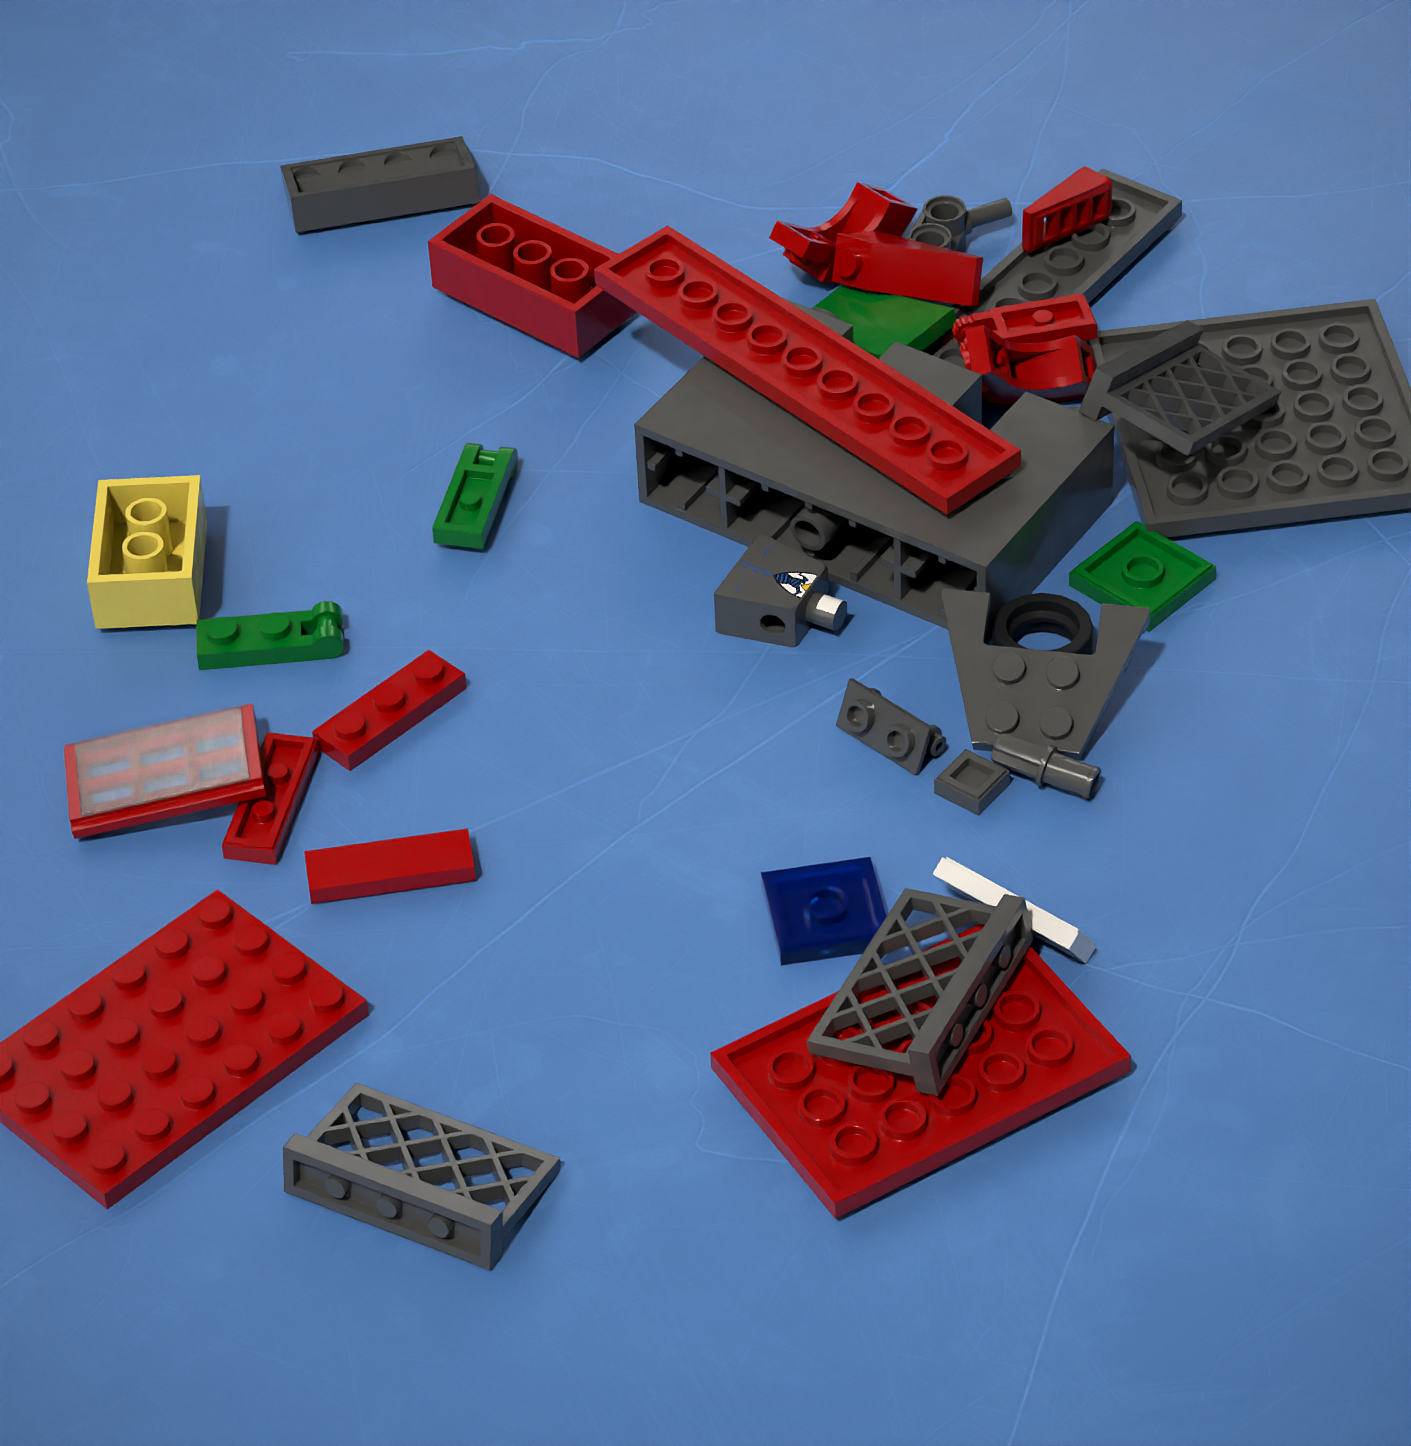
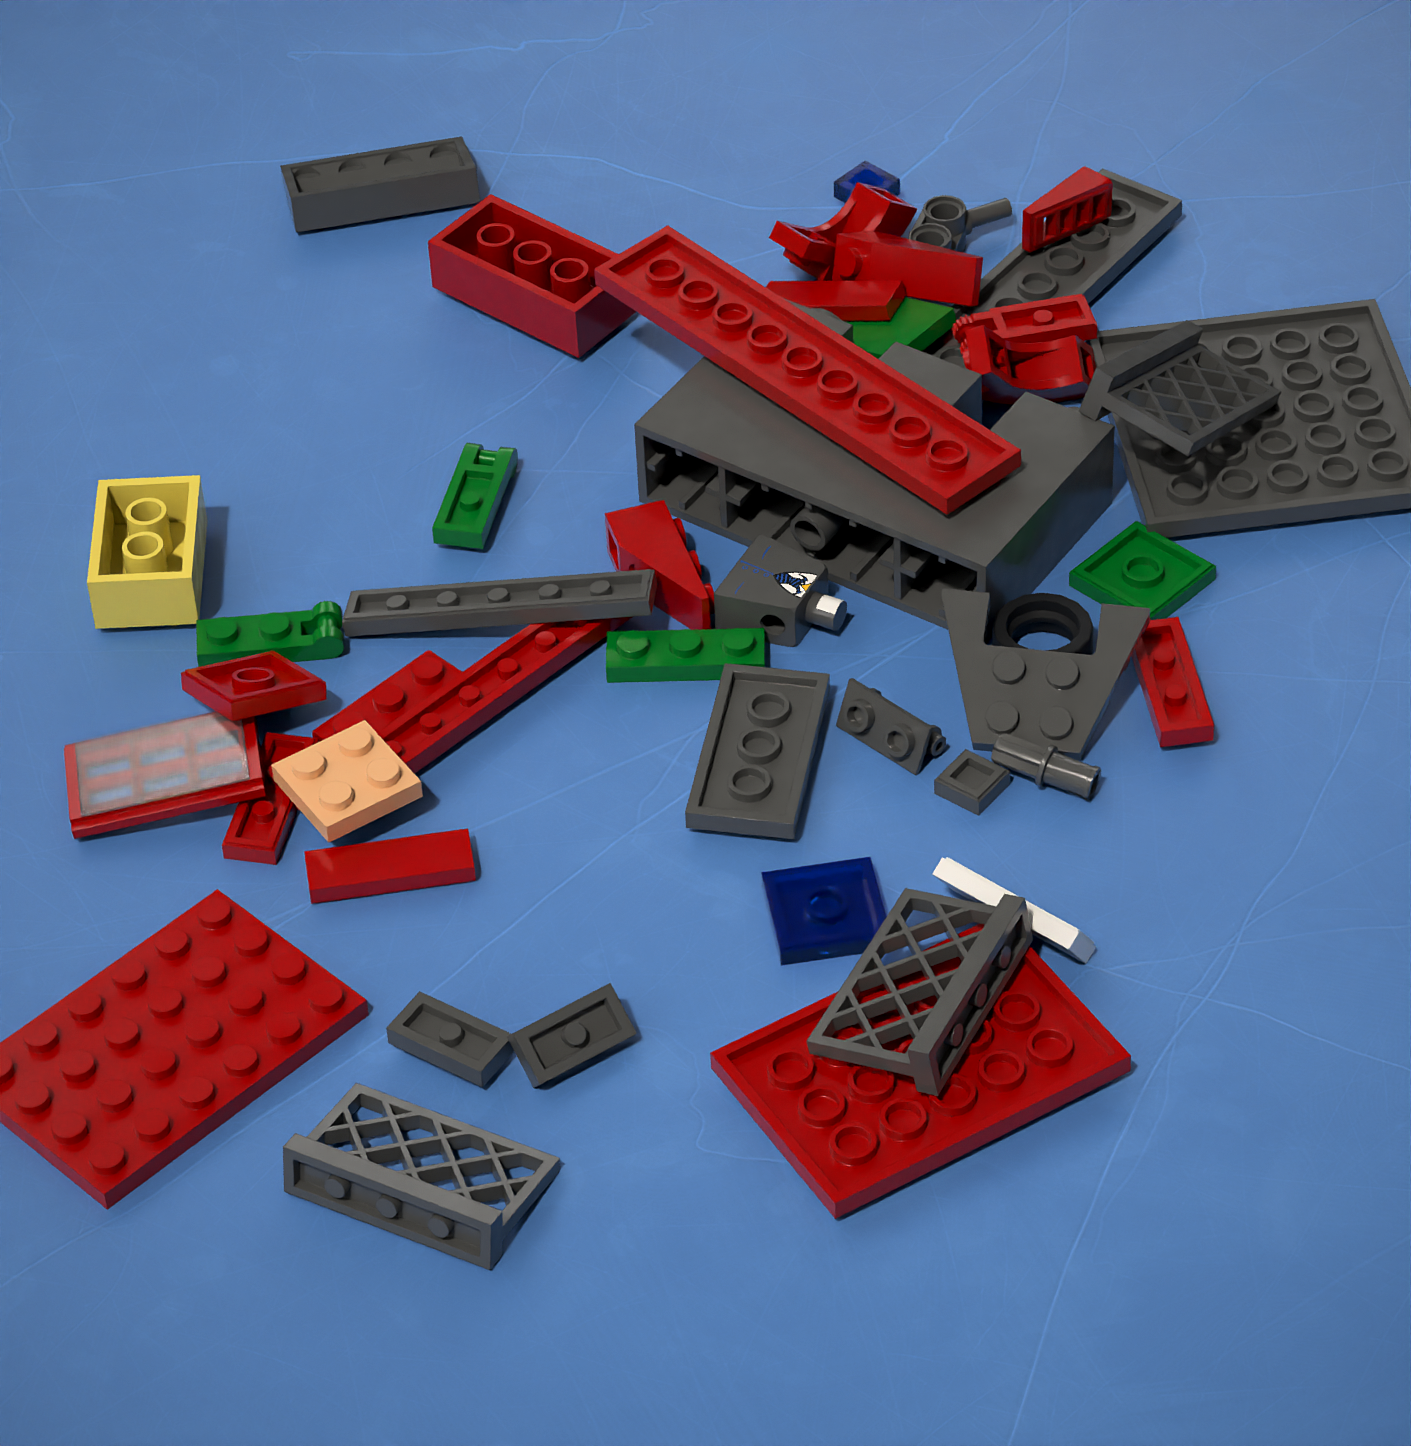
none -> red tile [181,651,327,721]
none -> light nougat plate [271,720,423,843]
none -> red plate [295,617,632,810]
none -> dark grey tile [342,569,658,637]
none -> dark grey plate [386,991,514,1087]
none -> dark grey plate [507,983,637,1088]
none -> red slope [605,500,715,630]
none -> green plate [606,628,765,683]
none -> dark grey plate [685,663,830,839]
none -> red tile [766,280,906,321]
none -> clear blue plate [834,161,900,203]
none -> red plate [1131,617,1214,747]

